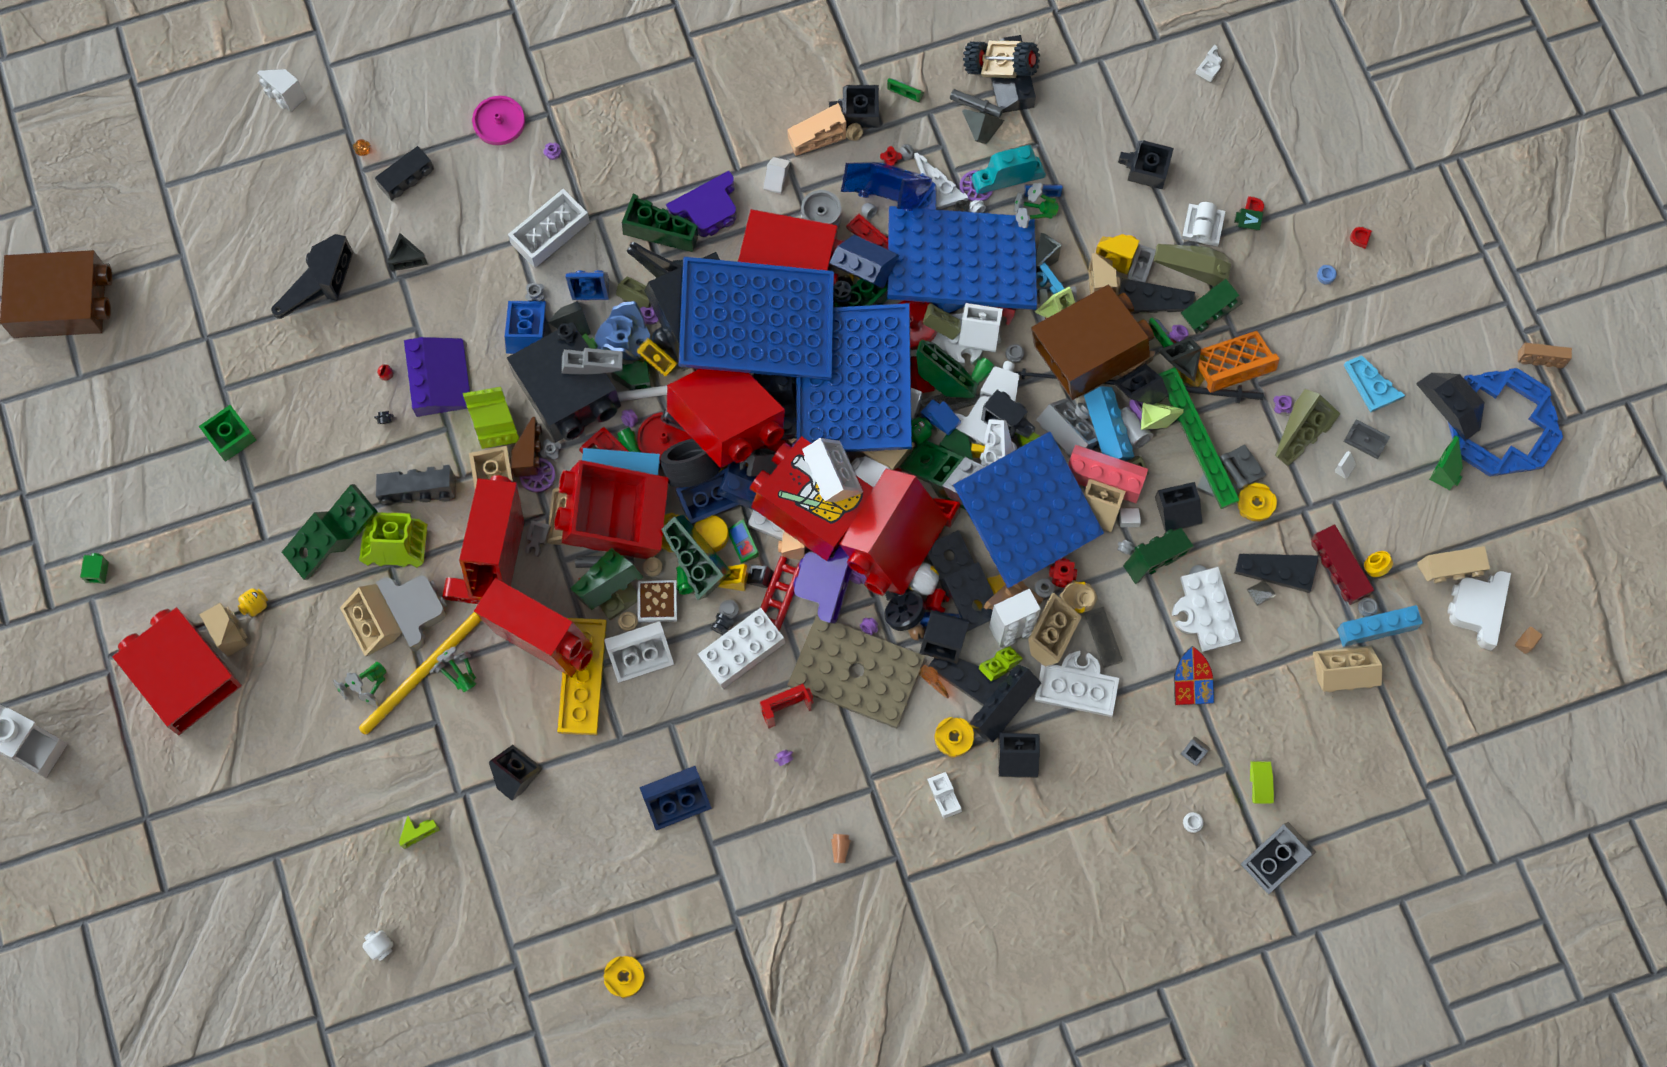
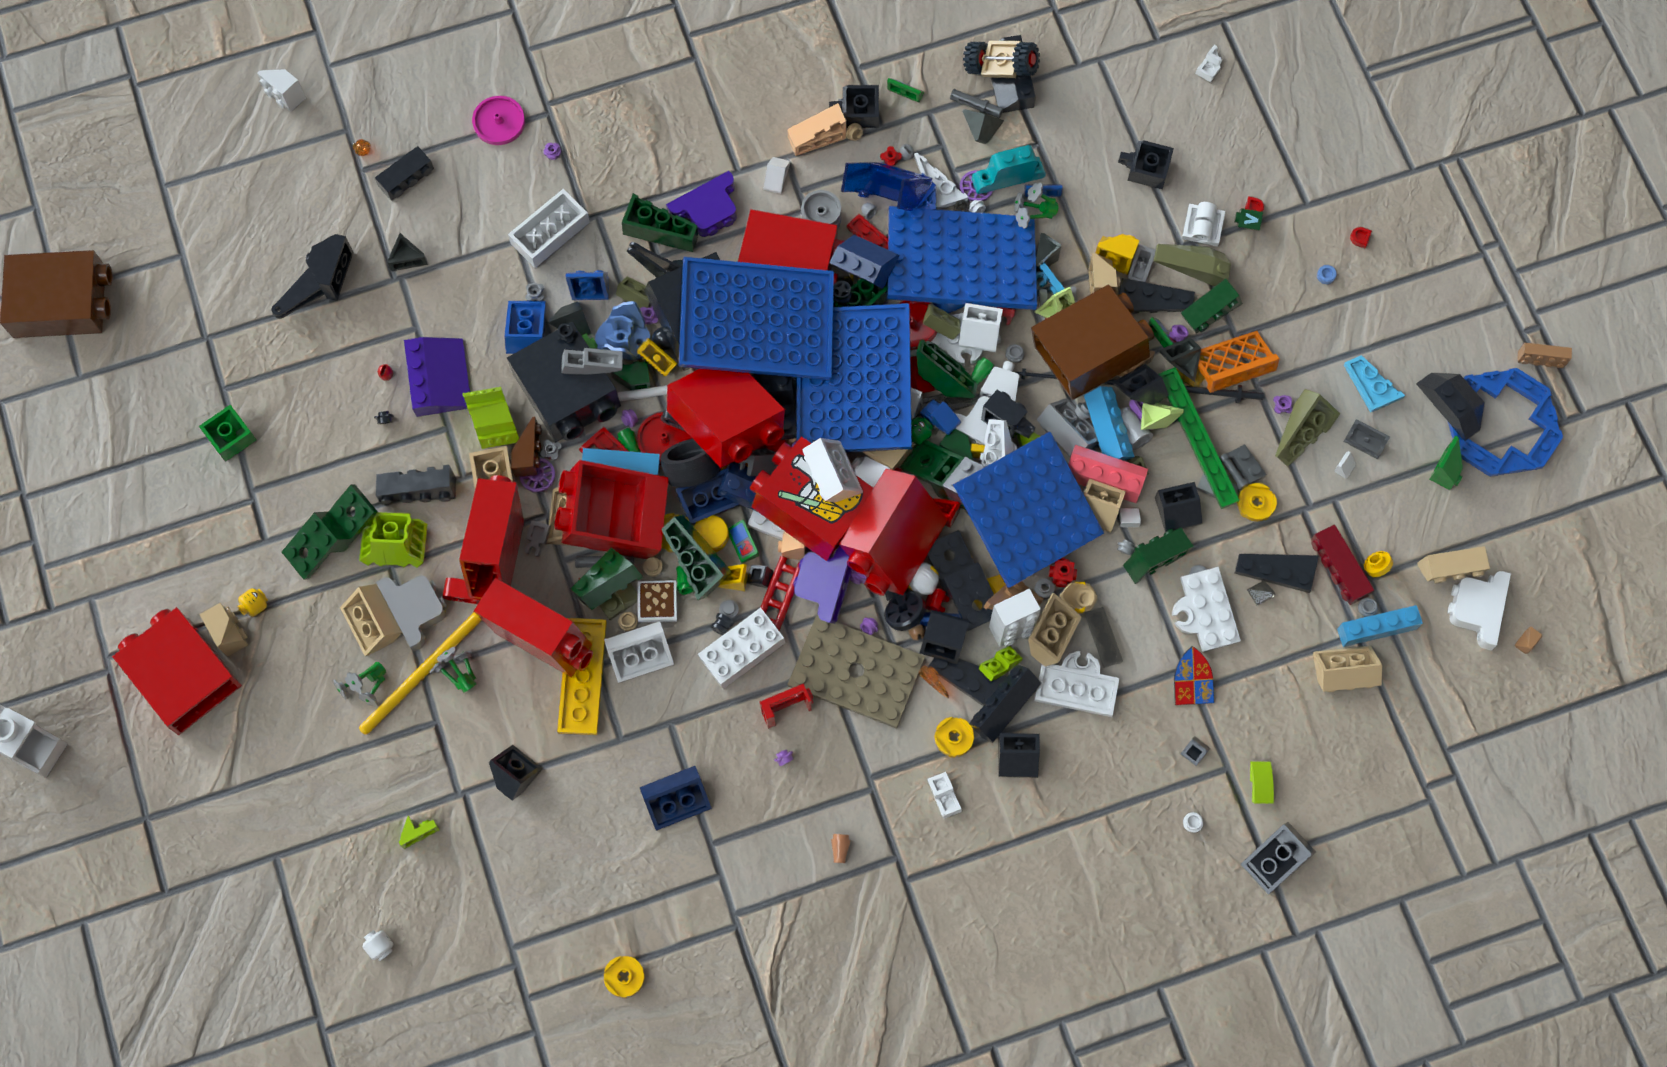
green brick [80,553,109,584] -> none

